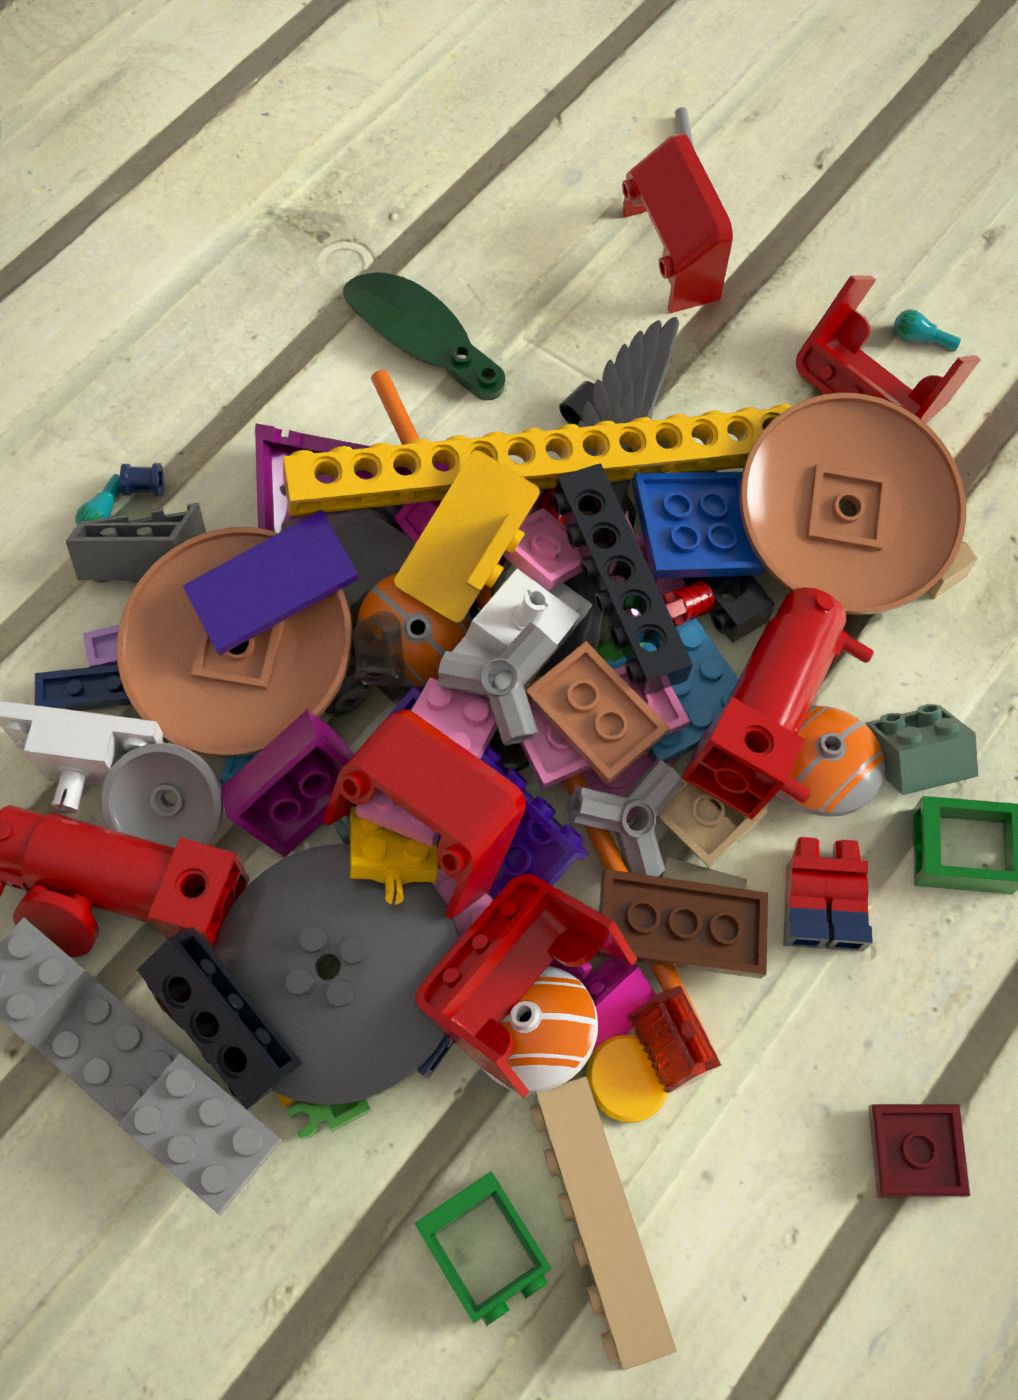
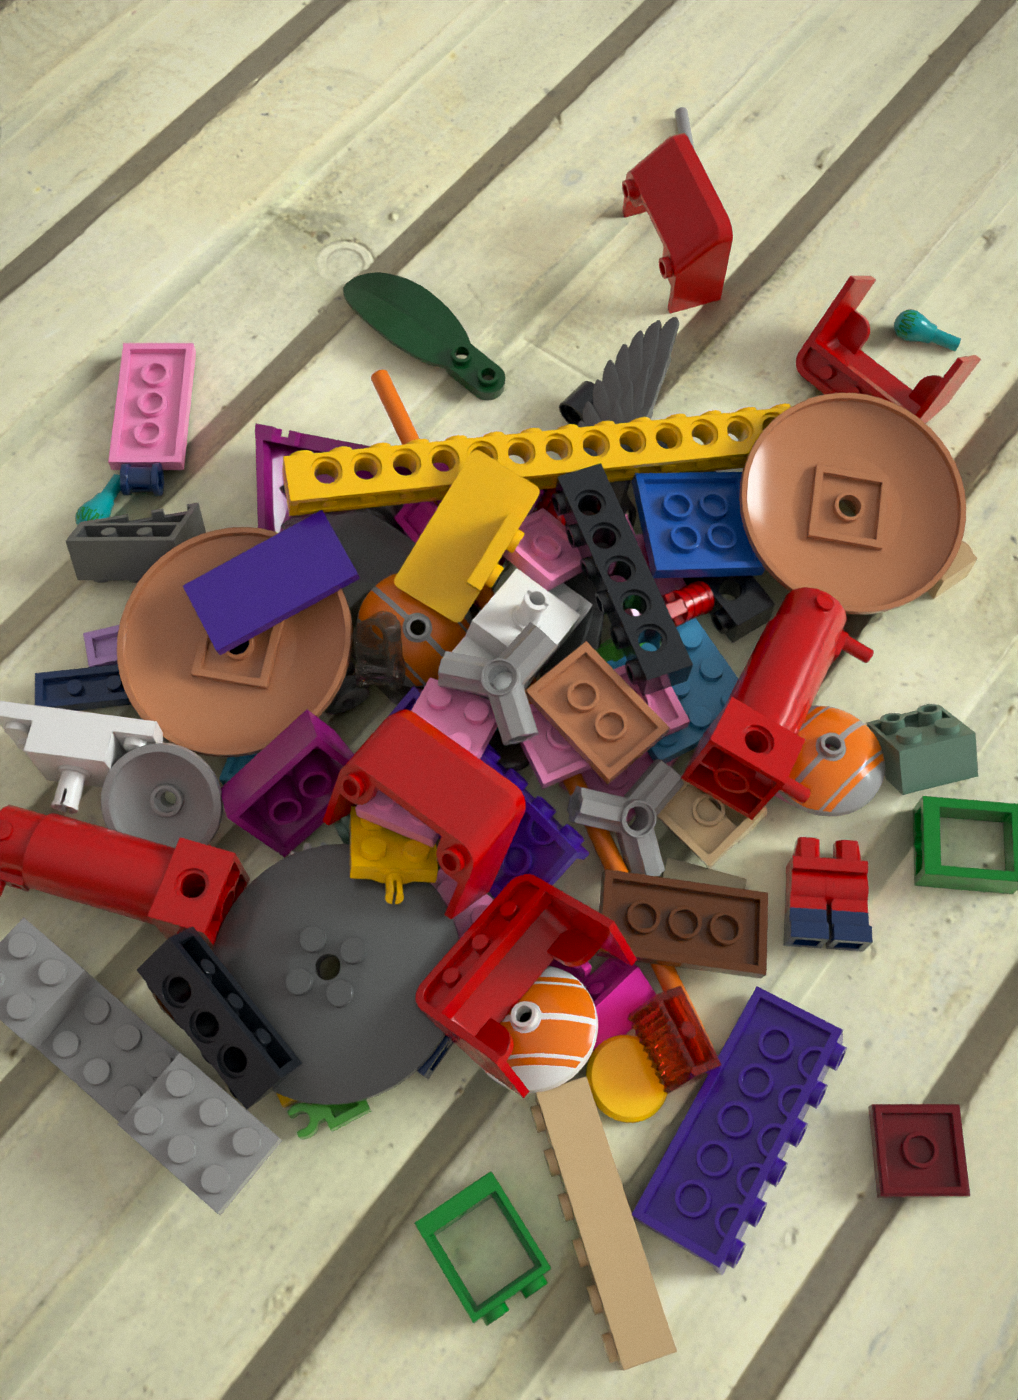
red tile [13,885,99,957] -> none
none -> bright pink plate [108,343,196,470]
none -> dark purple bracket [632,986,847,1275]

